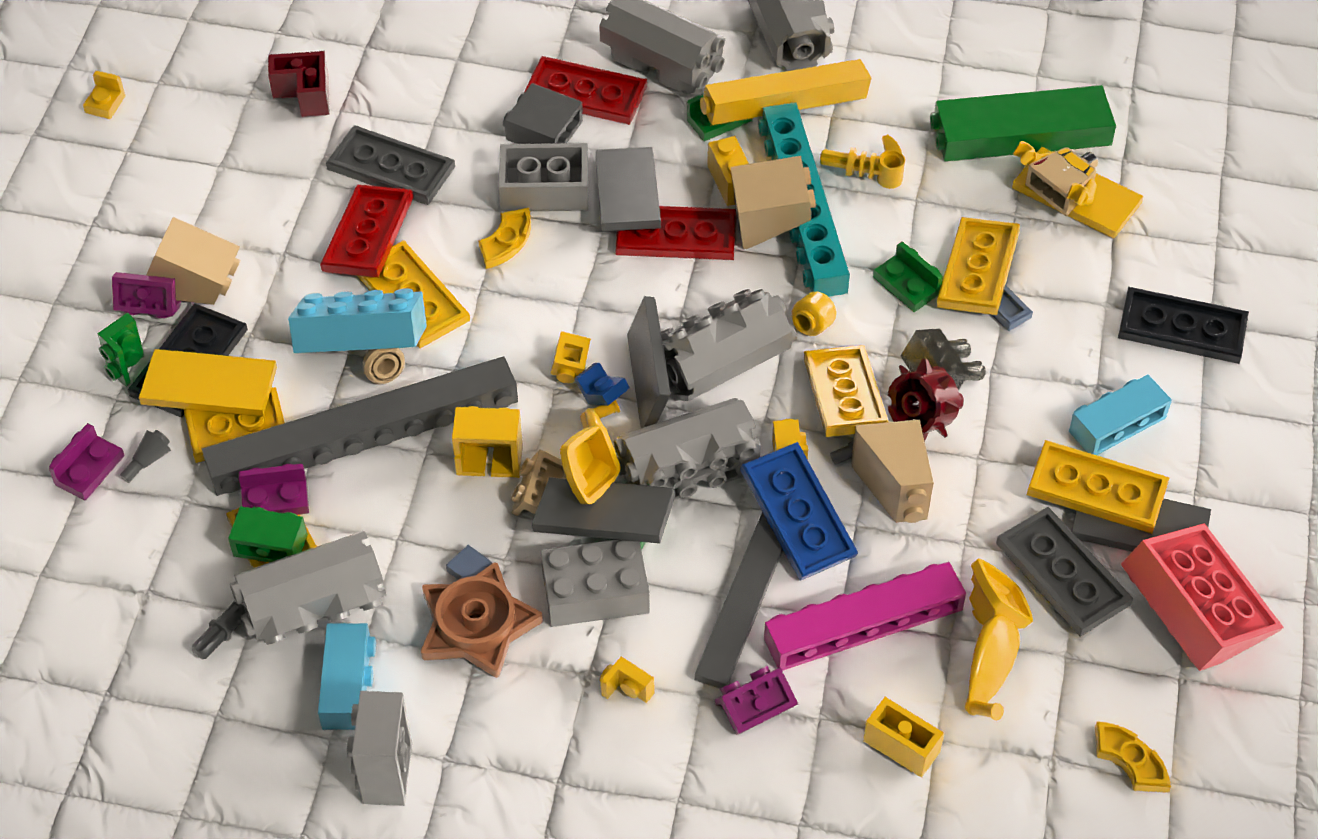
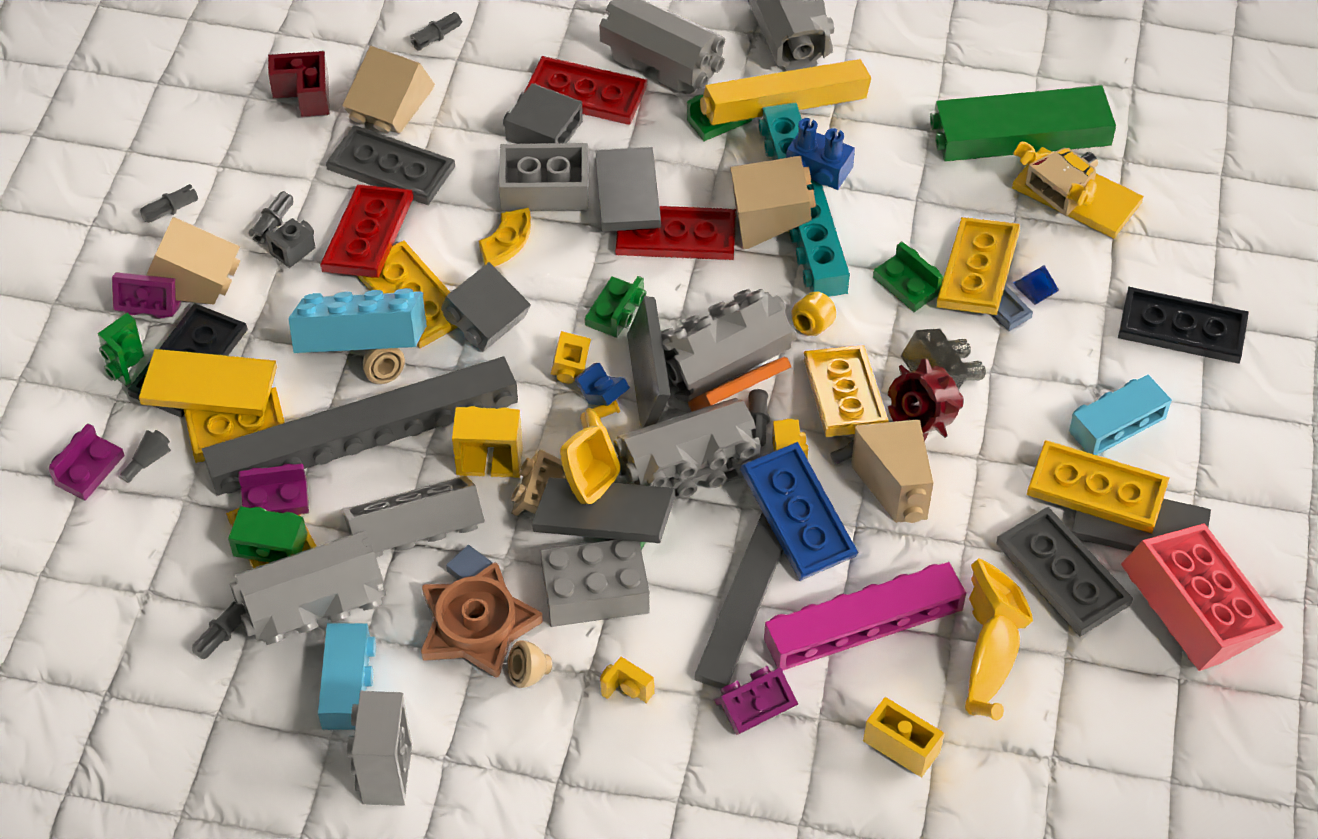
yellow bracket [83,71,125,119] -> none
yellow brick [707,136,749,207] -> none
yellow piece [820,134,905,189] -> none
yellow tile [1095,721,1171,793] -> none
none -> dark grey axle [140,184,198,223]
none -> dark grey axle [248,191,294,244]
none -> dark grey brick [266,218,316,268]
none -> tan slope [342,46,435,134]
none -> light grey slope [342,476,485,558]
none -> dark grey axle [410,12,462,51]
none -> dark grey brick [440,262,531,352]
none -> tan brick [508,640,552,688]
none -> green bracket [584,276,647,338]
none -> orange tile [687,356,792,412]
none -> dark grey axle [748,389,770,447]
none -> blue brick [786,118,855,190]
none -> clear blue slope [1013,265,1059,305]

